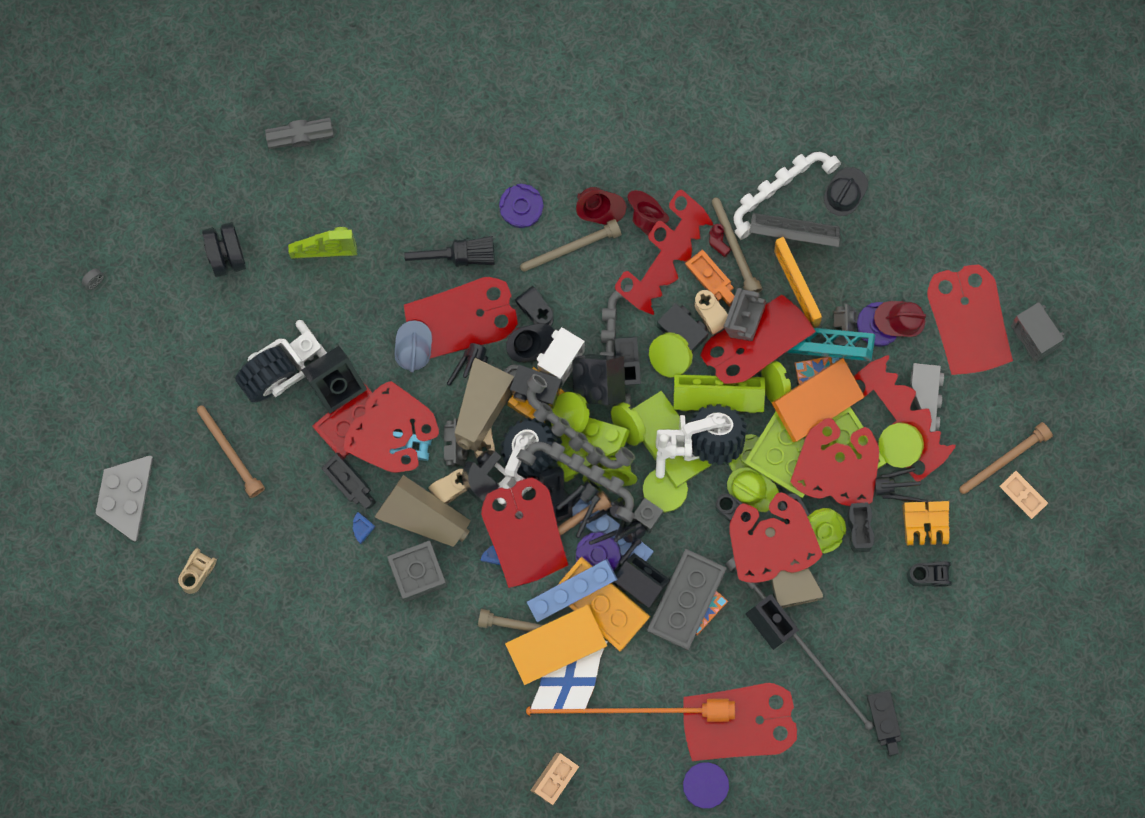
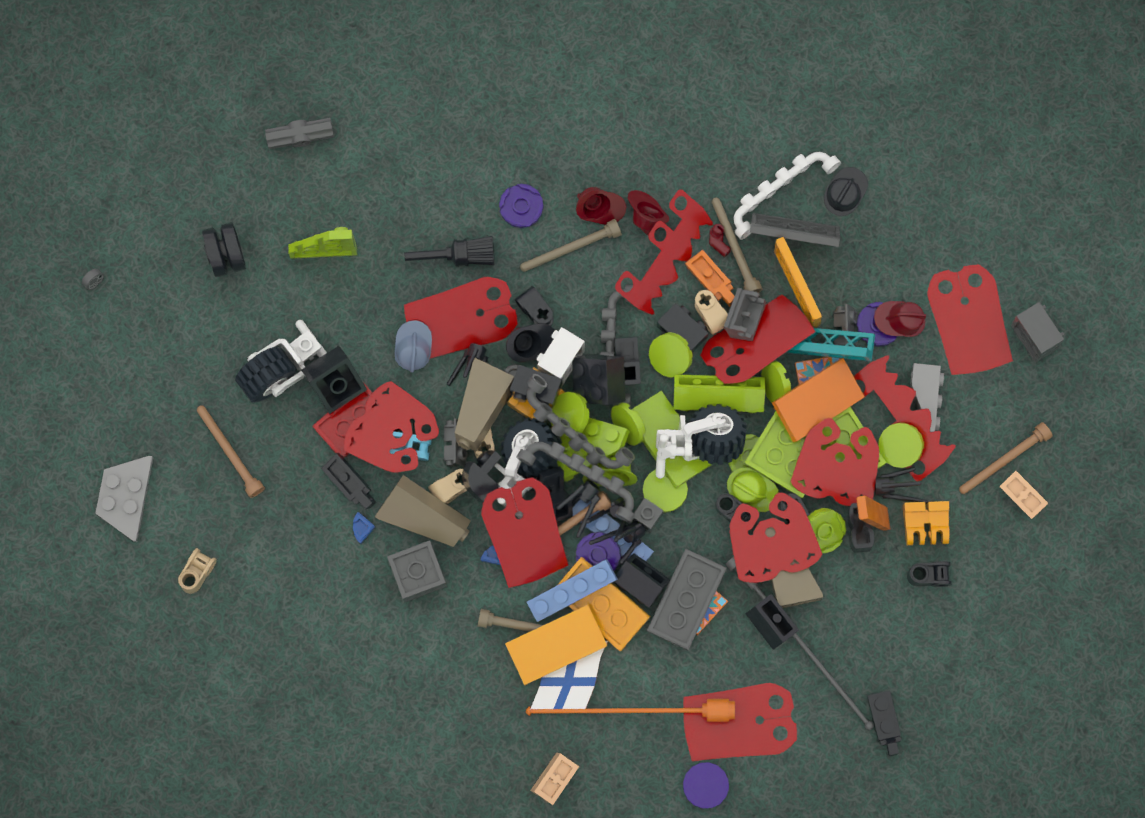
none -> orange tile [857,496,890,531]

